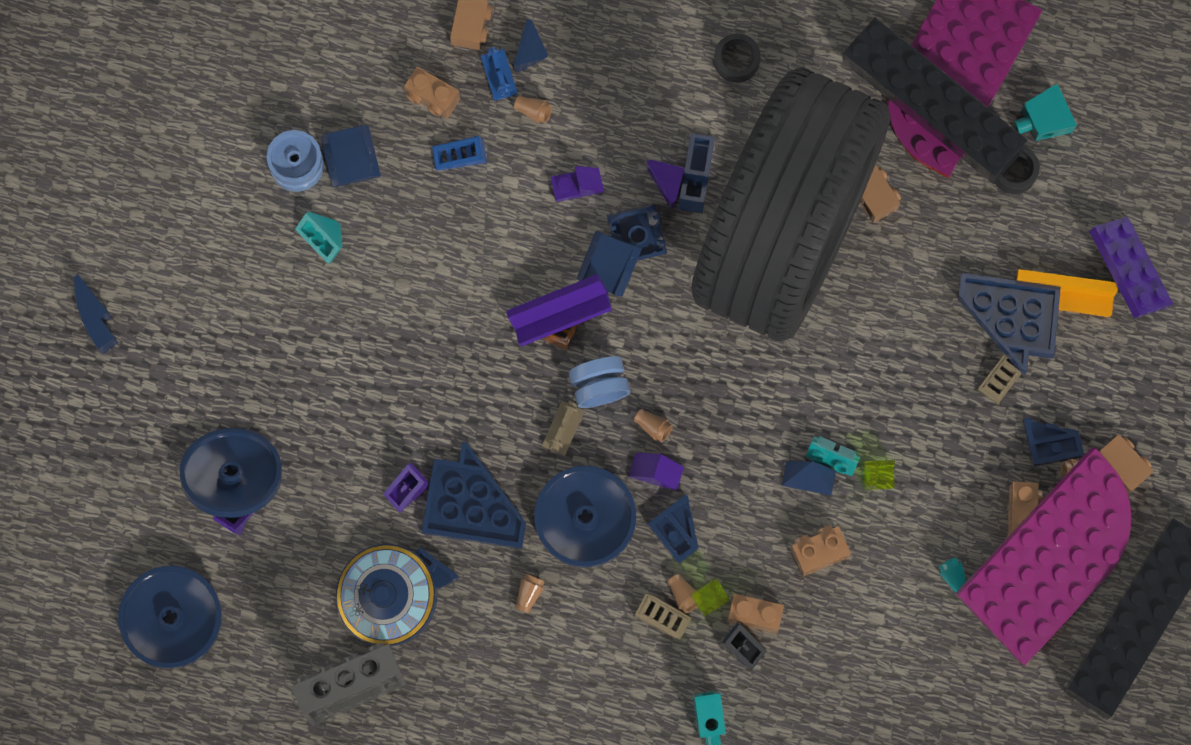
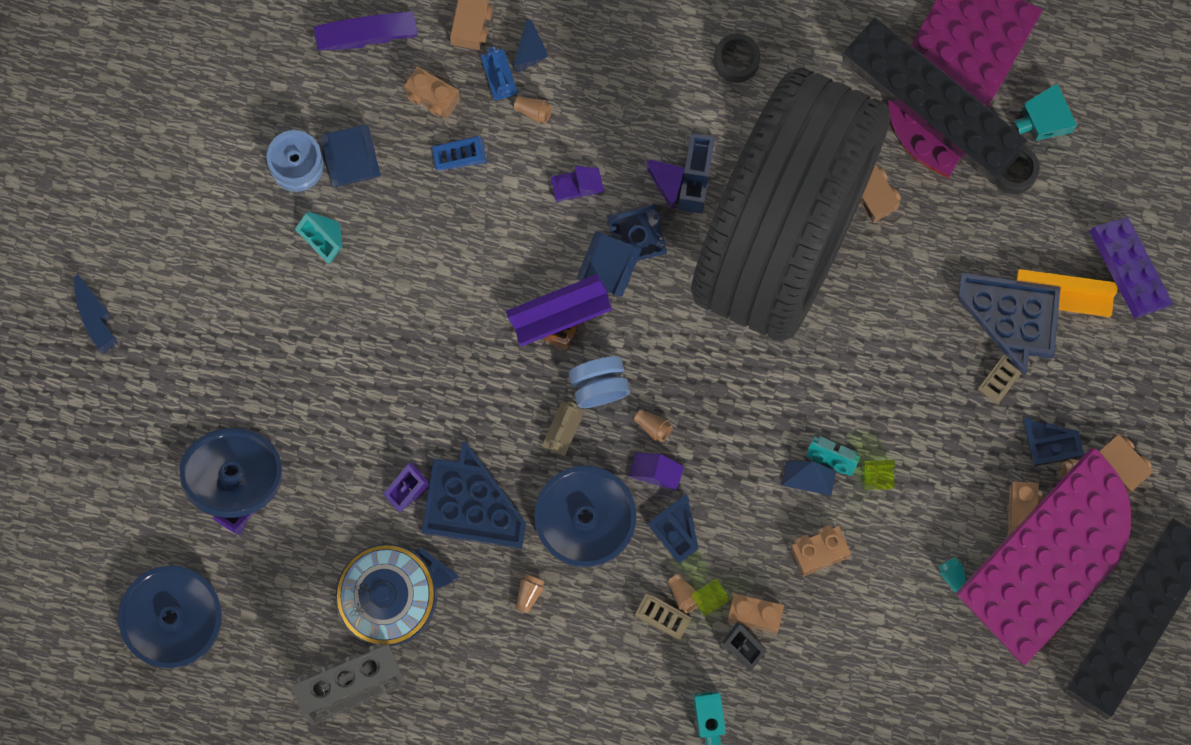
none -> dark purple slope [313,11,418,51]

